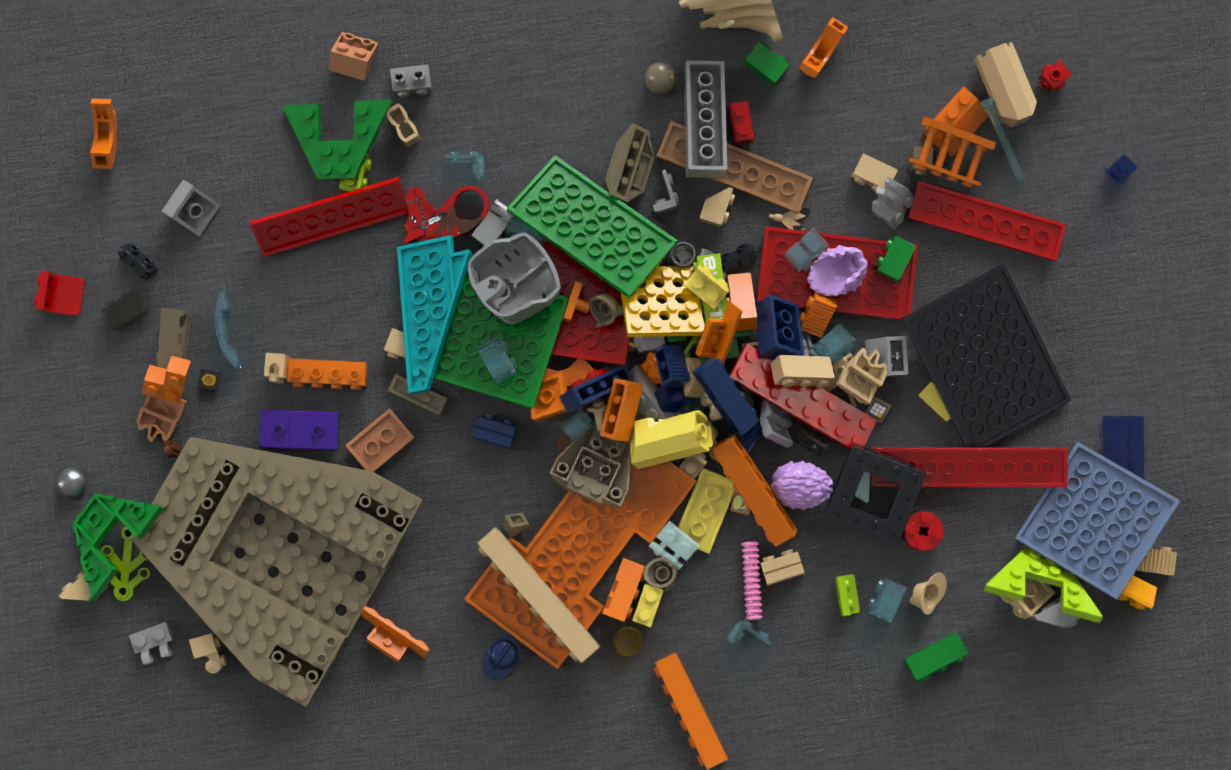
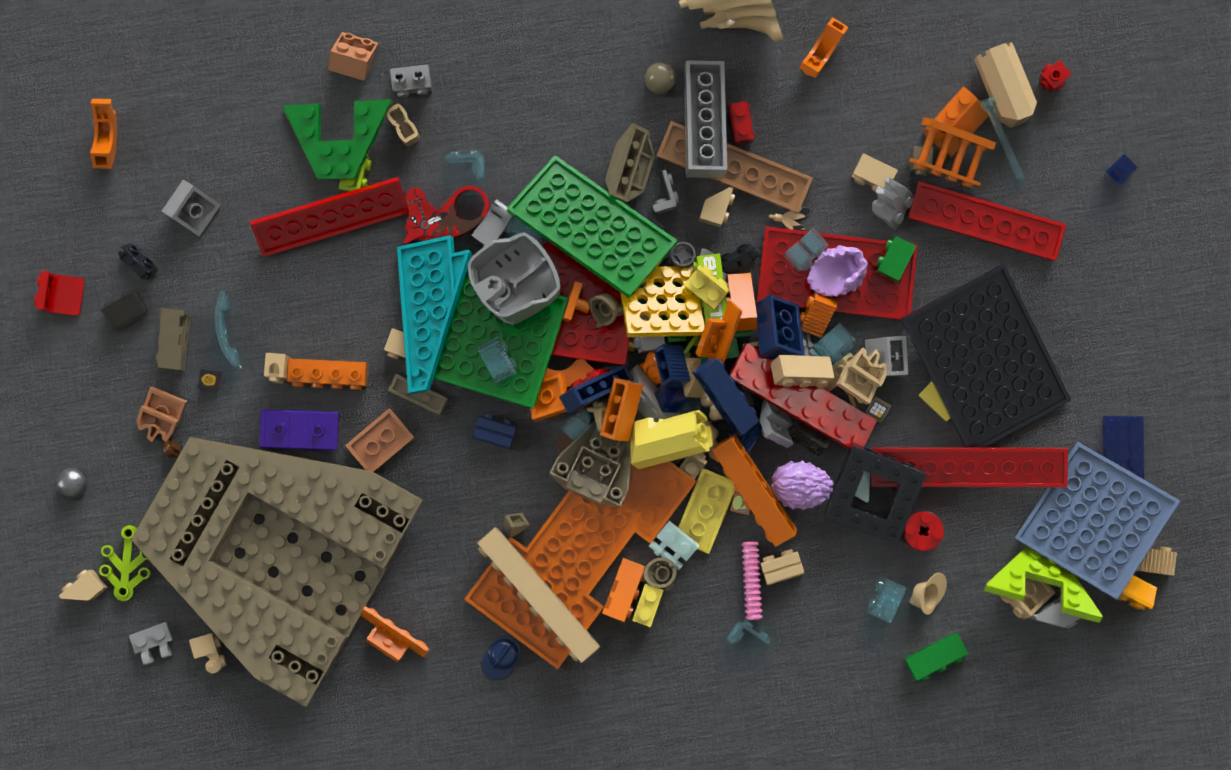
green wing [72,493,165,602] -> none
orange brick [142,356,191,404] -> none
clear yellow hair [613,626,643,657] -> none
orange brick [653,652,728,770] -> none
green brick [744,42,789,87] -> none
lime bracket [835,574,860,616] -> none

